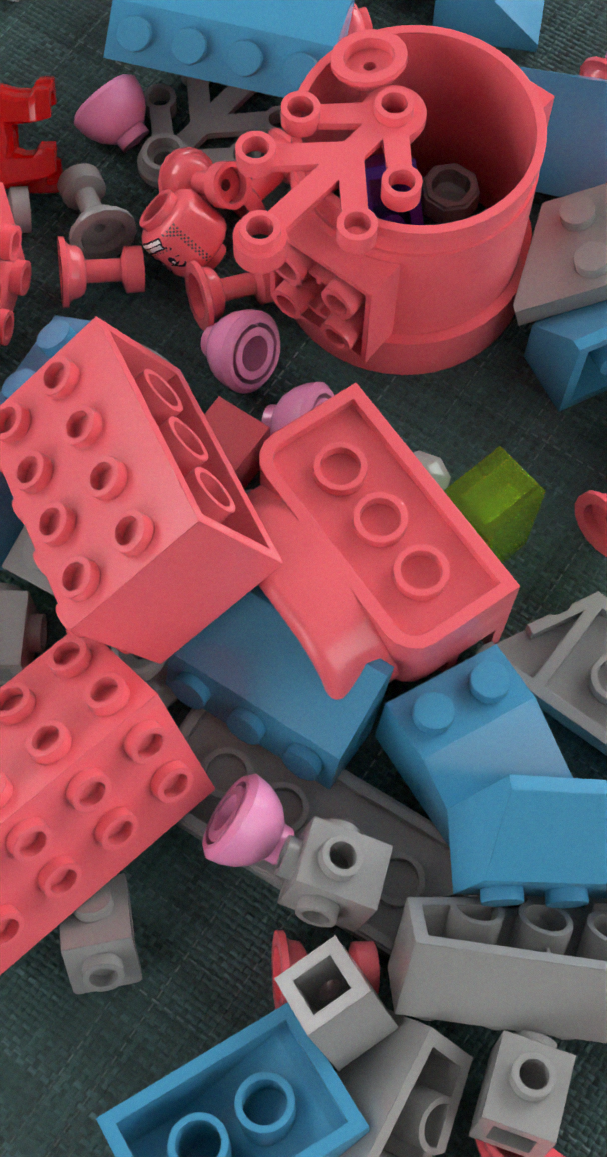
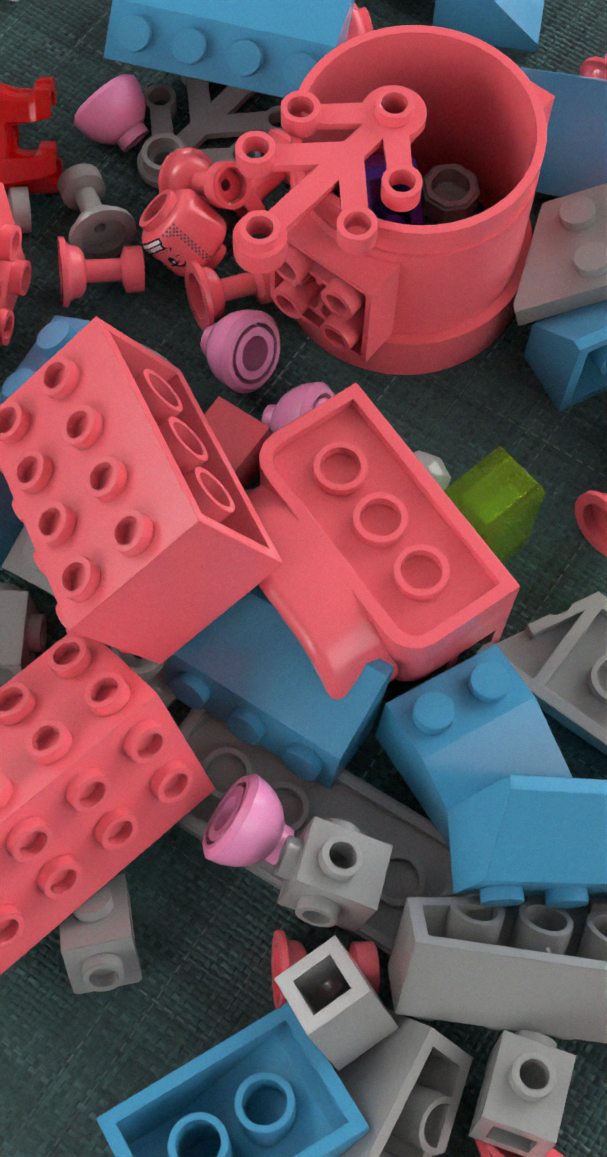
coral piece [330,29,408,133] -> none

